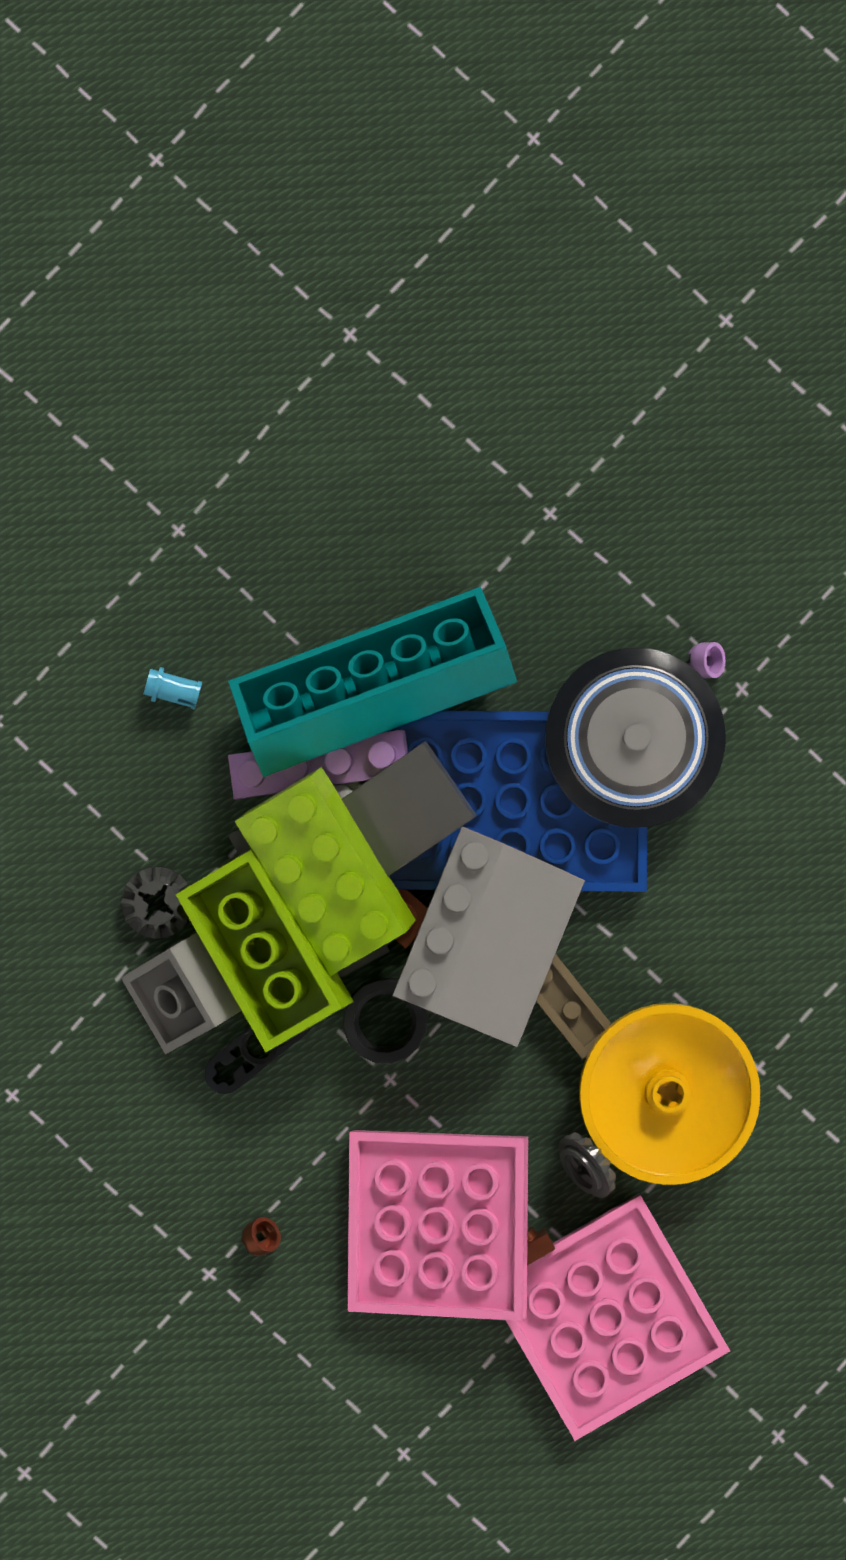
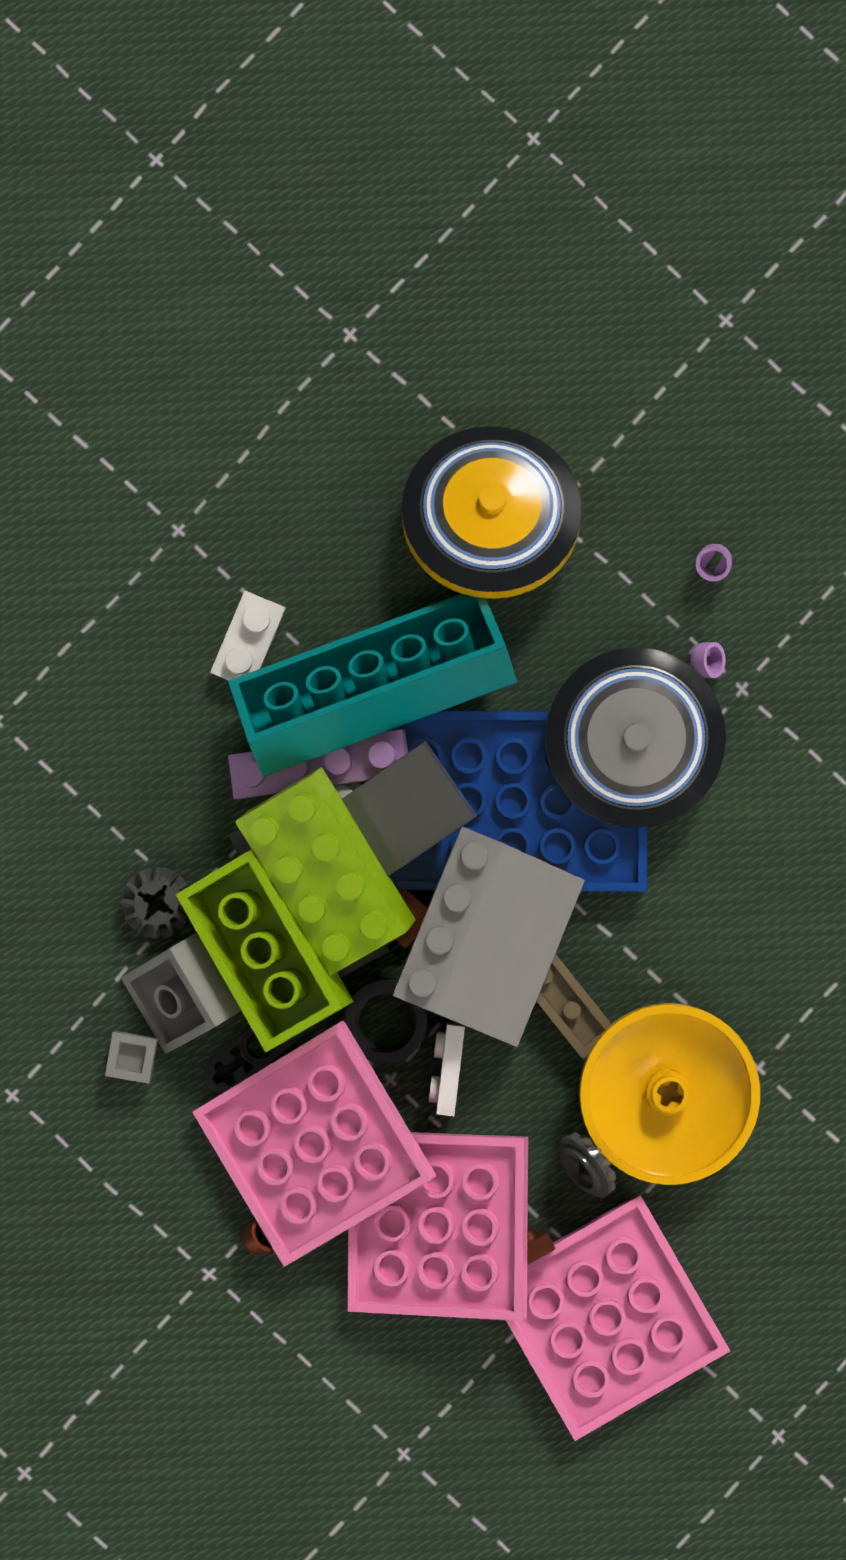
medium azure pin [143,667,202,710] -> none
none -> light grey plate [105,1030,158,1084]
none -> bright pink plate [192,1020,437,1267]
none -> white plate [210,590,286,681]
none -> dish [402,426,582,599]
none -> white plate [428,1022,465,1116]
none -> lavender hinge [696,544,732,582]

